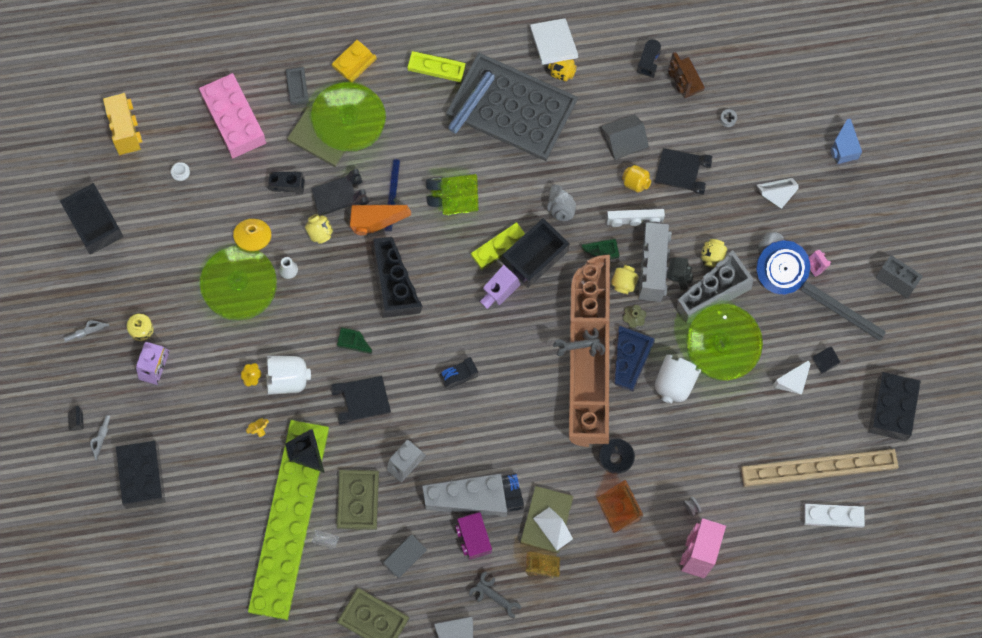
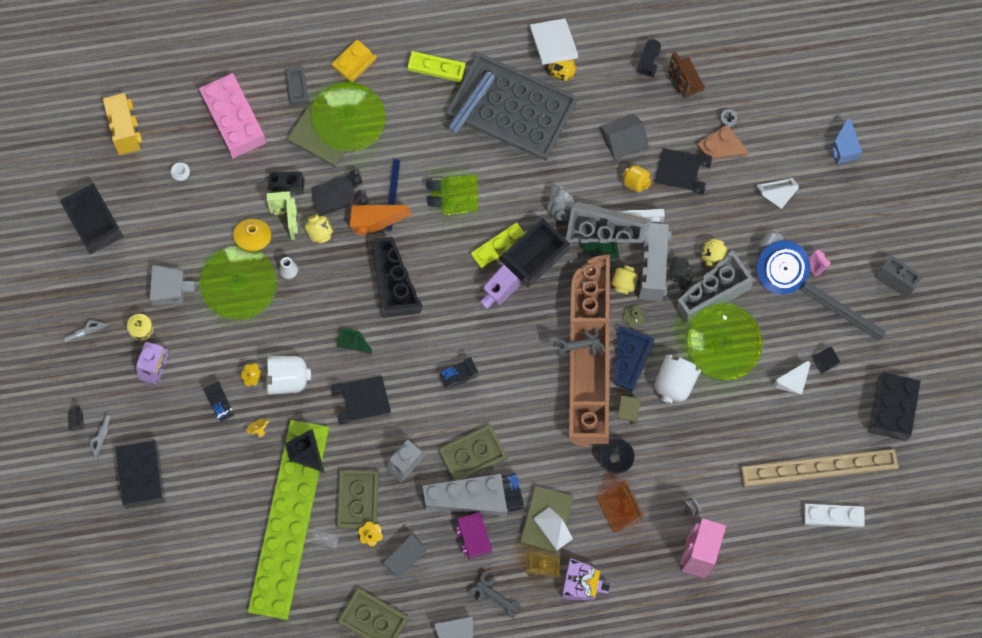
none -> light grey torso [150,266,196,306]
none -> black leg [203,381,235,422]
none -> yellowish green bracket [267,191,298,240]
none -> yellow plant [358,521,383,546]
none -> olive tile [438,424,508,481]
none -> torso [562,558,610,601]
none -> light grey wedge [566,202,650,243]
none -> olive panel [618,396,641,425]
none -> nougat wing [697,125,748,160]

